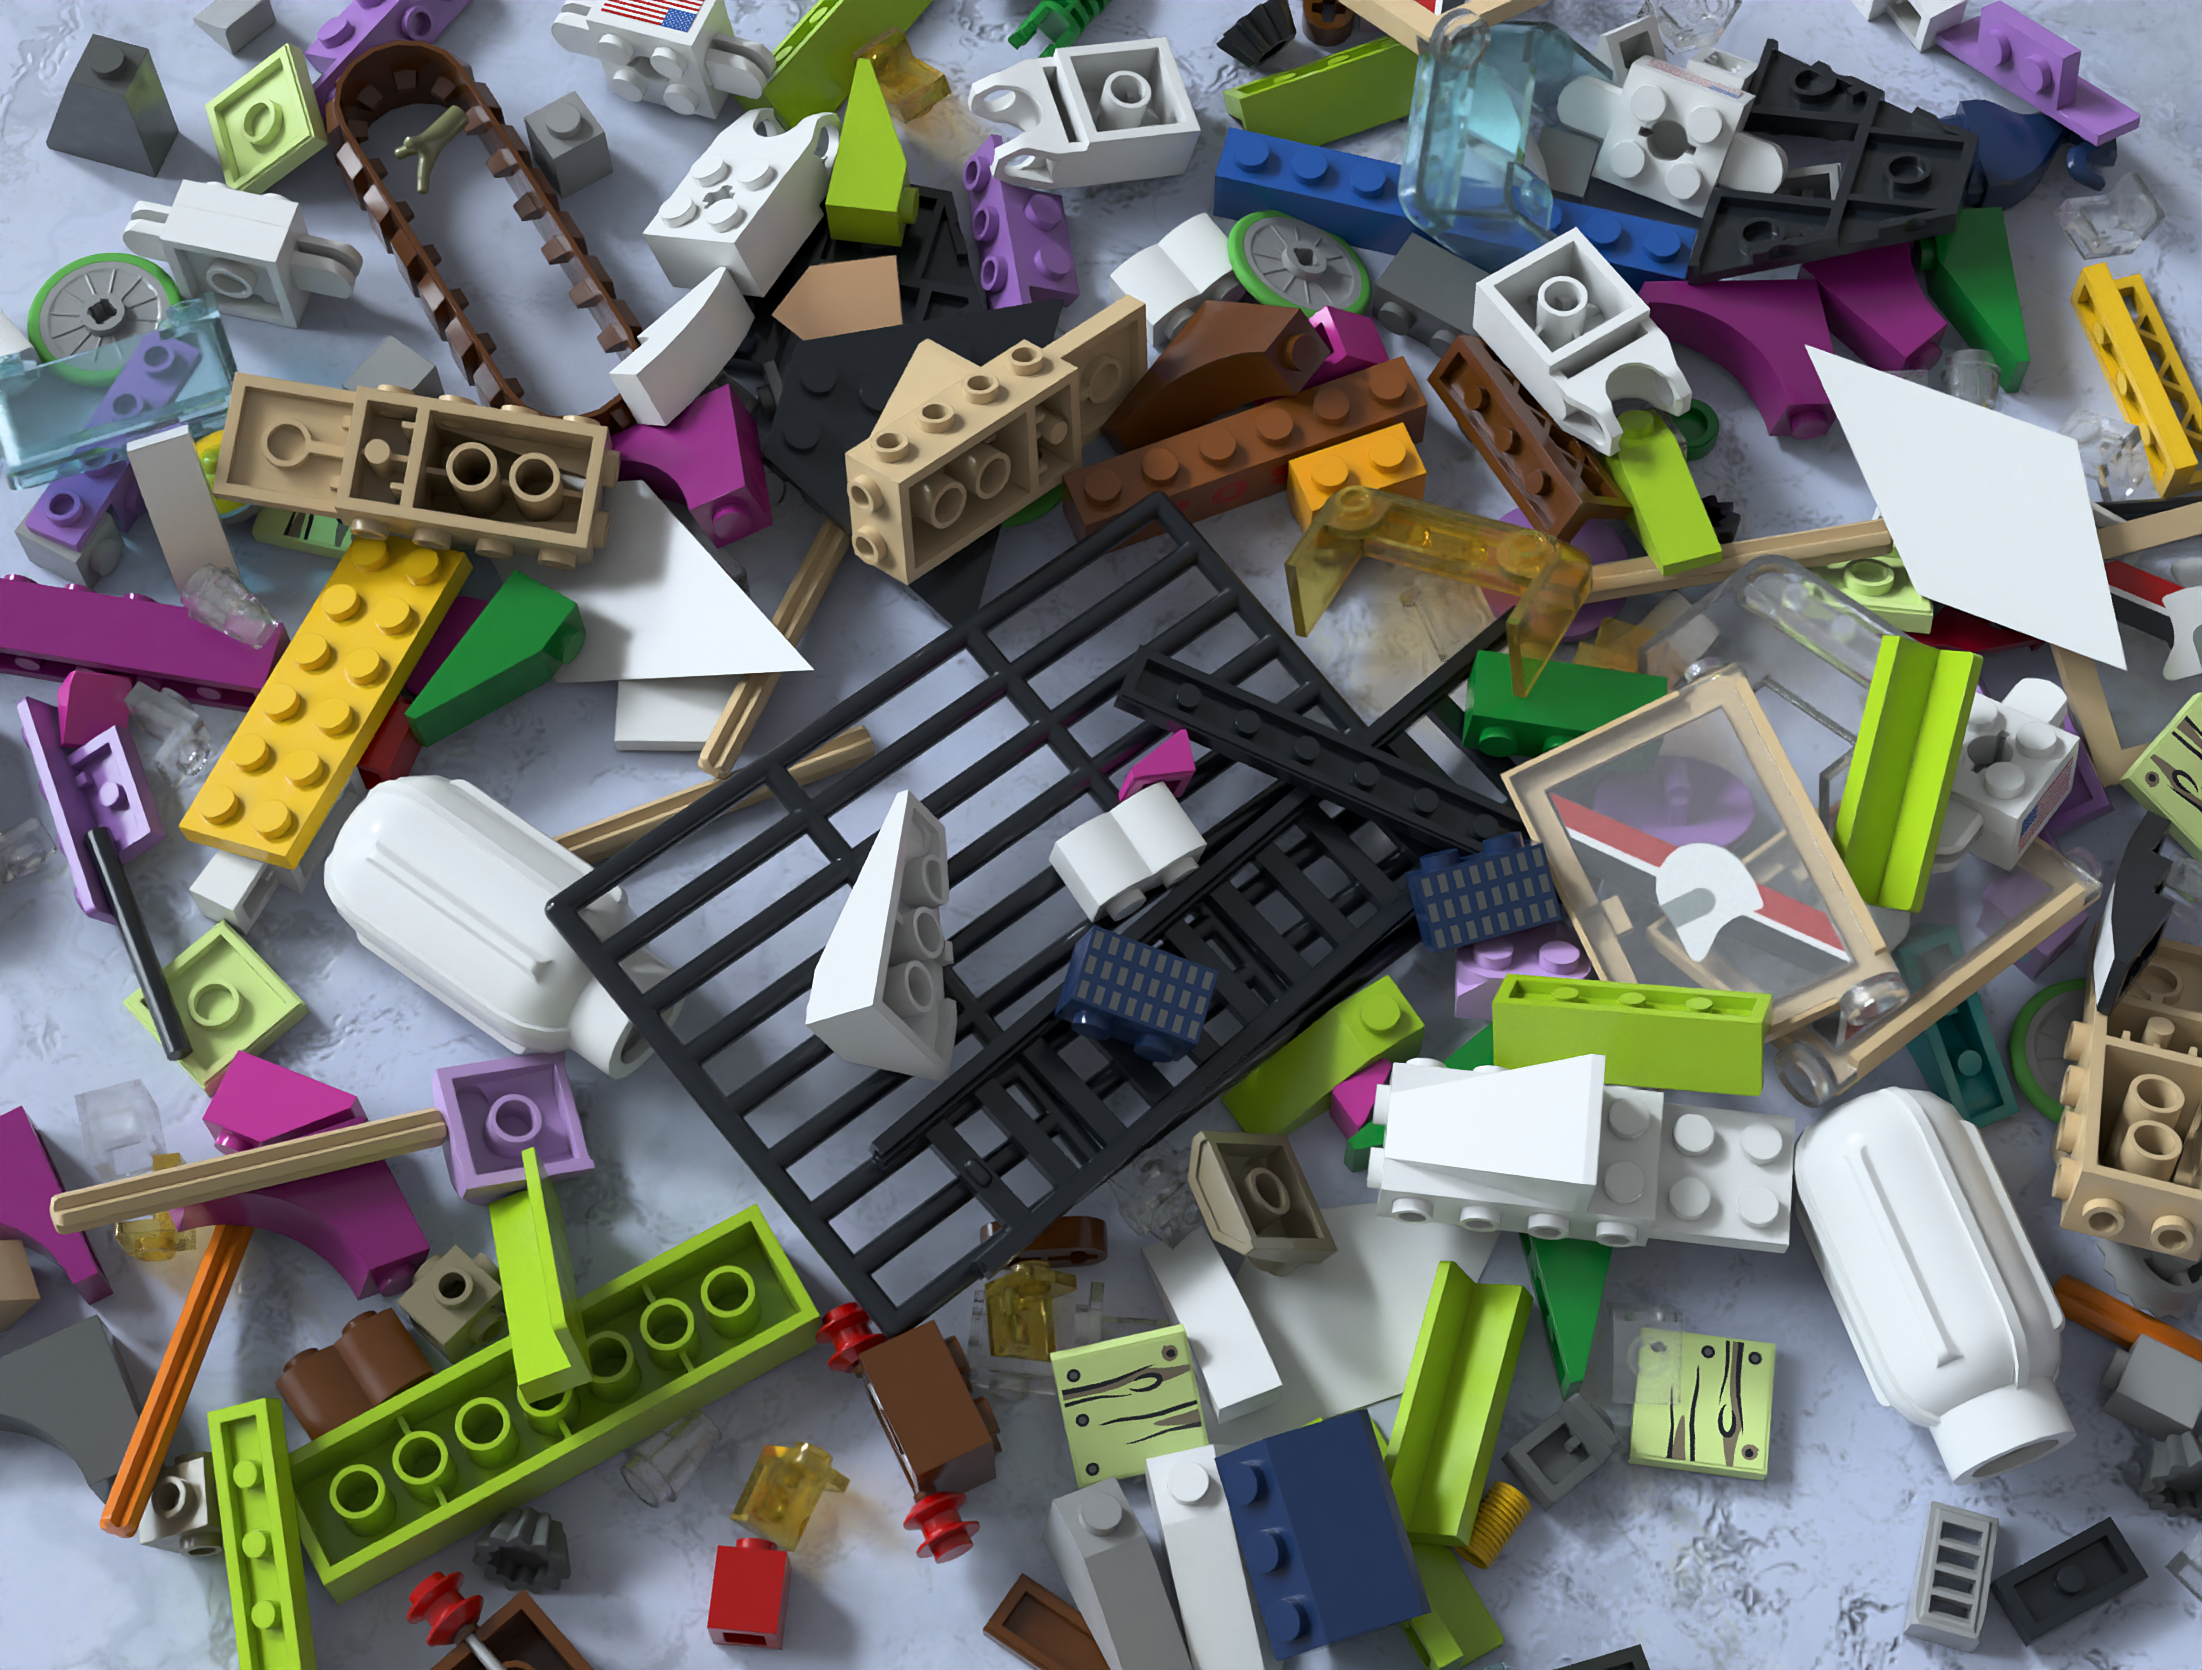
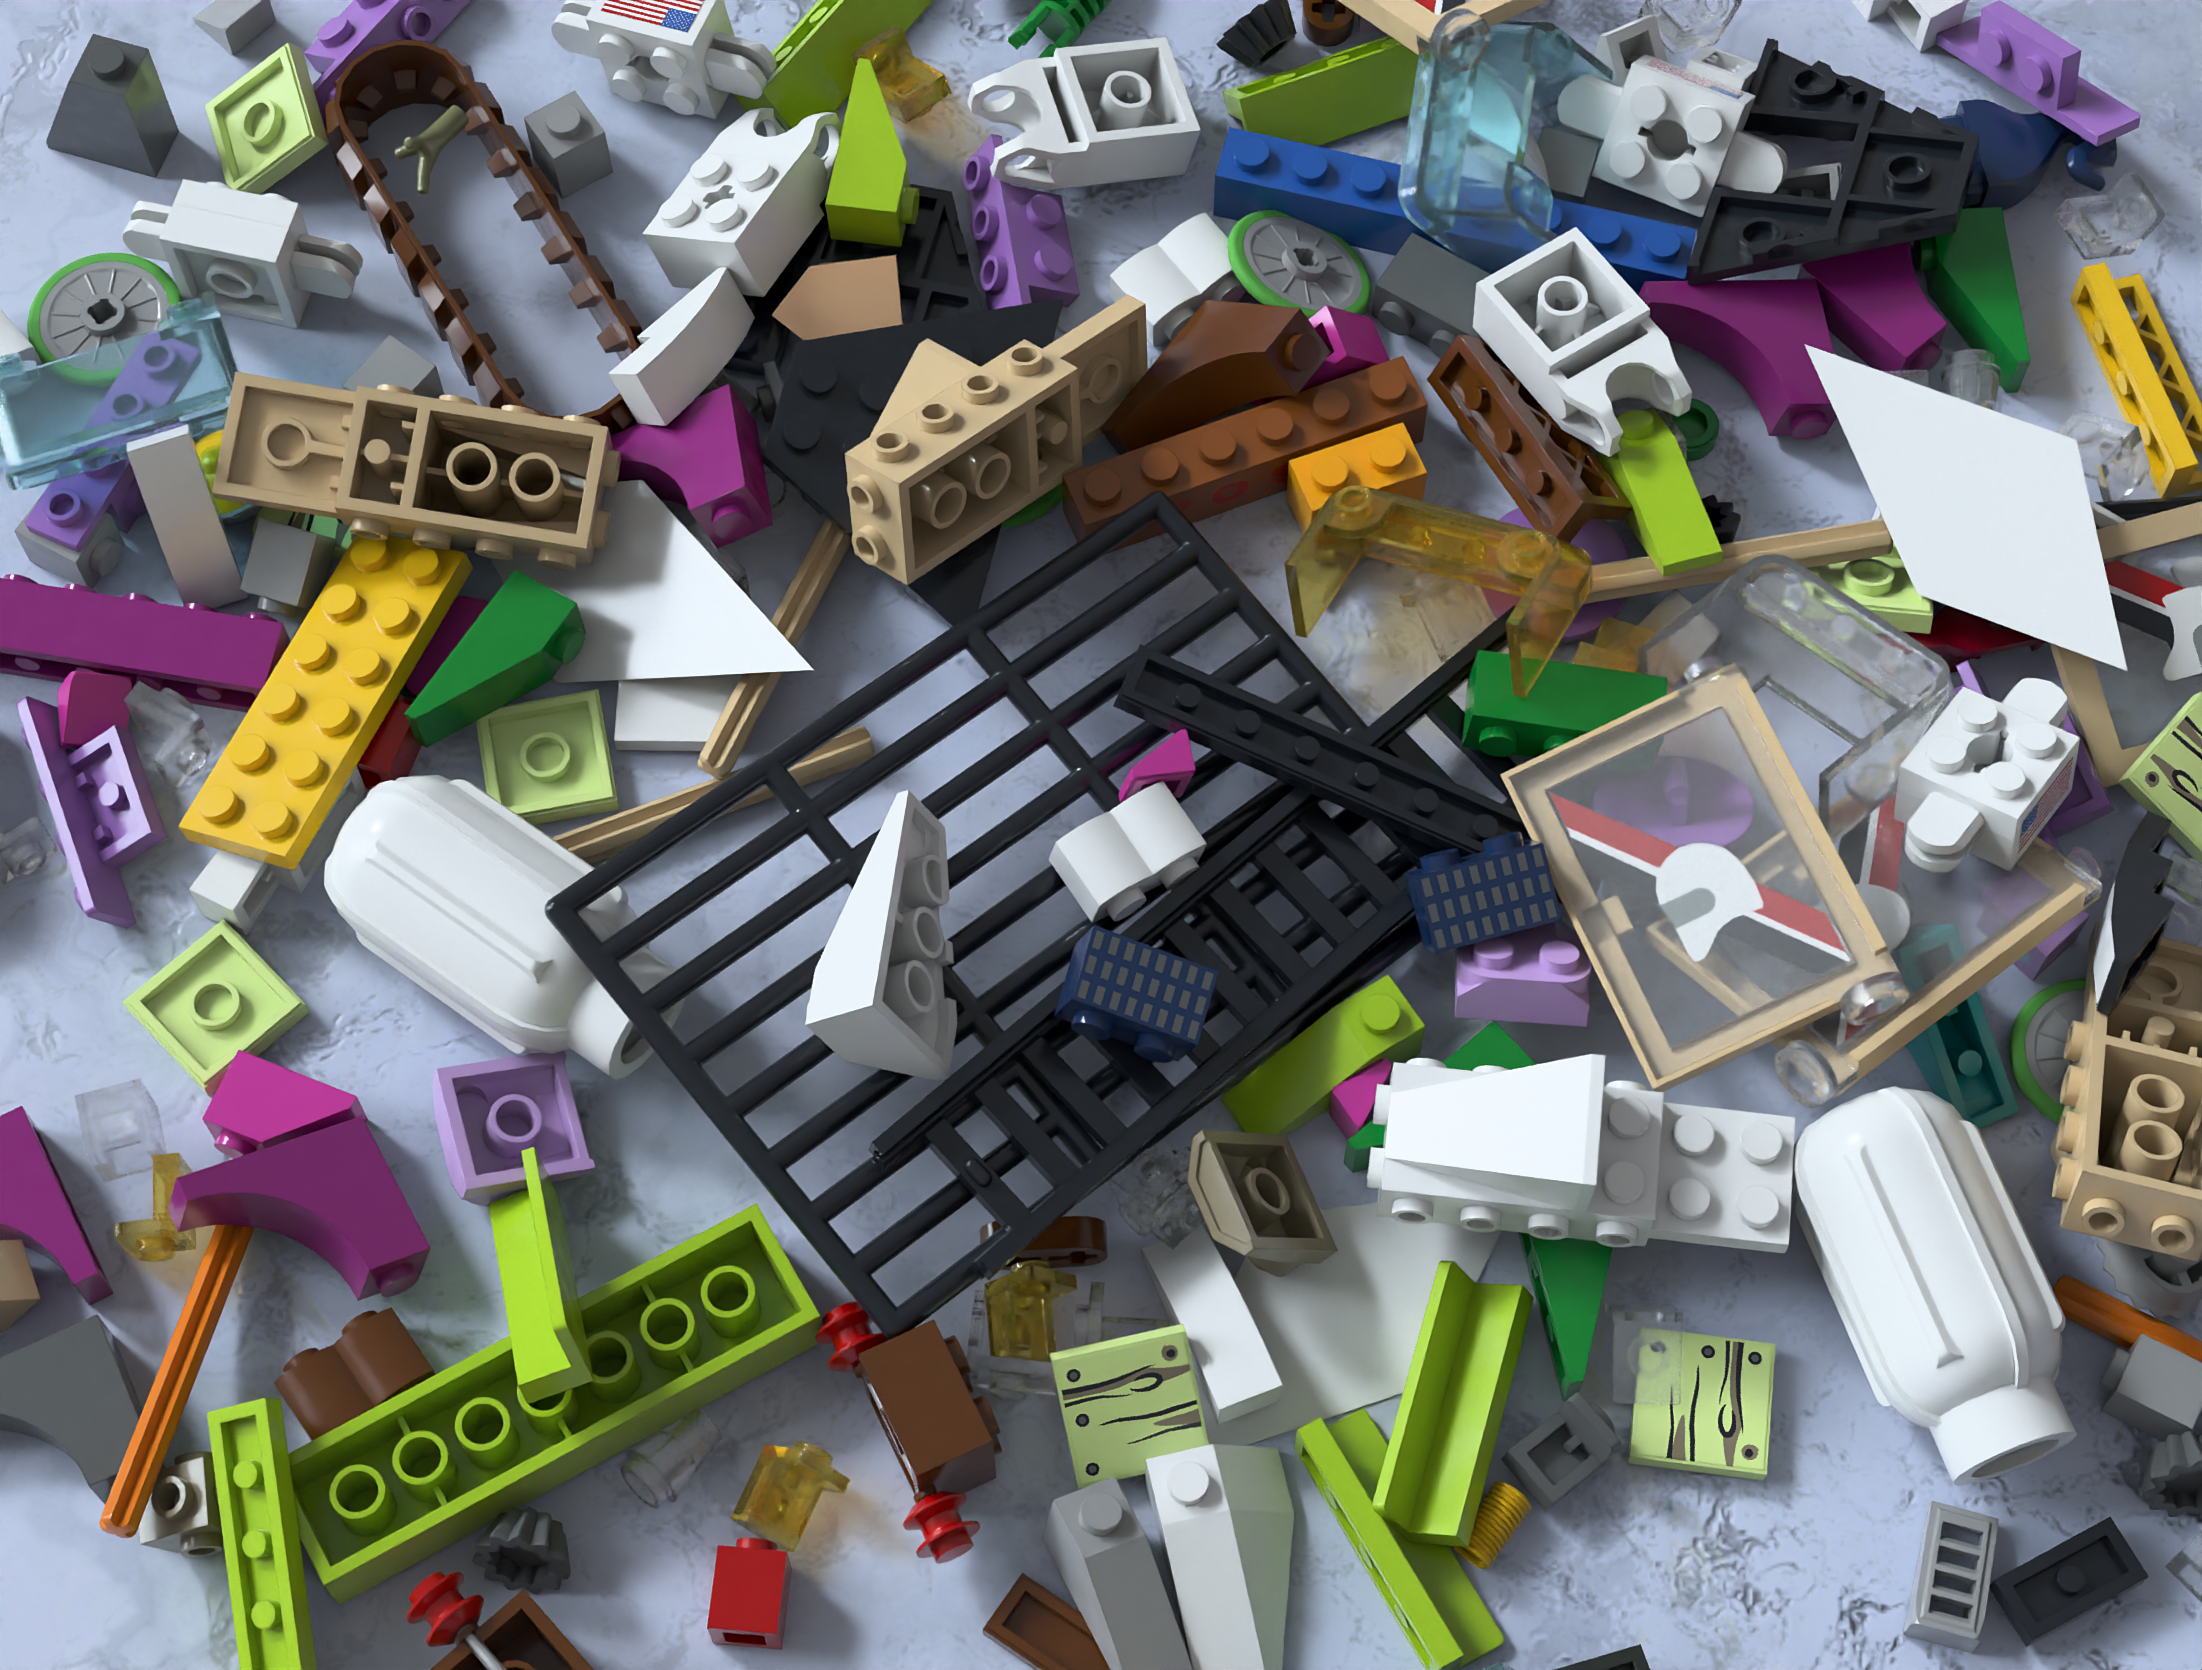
tan axle [50,1107,447,1235] -> none
black bar [84,827,193,1061] -> none
clear cone [180,563,279,650] -> none
dark tan brick [396,1244,507,1365] -> none
dark blue slope [1214,1409,1432,1661] -> none
lime panel [1492,973,1773,1096] -> none
lime panel [1832,635,1983,914] -> none
none -> light grey brick [239,518,337,617]
none -> yellowish green tile [476,689,620,825]

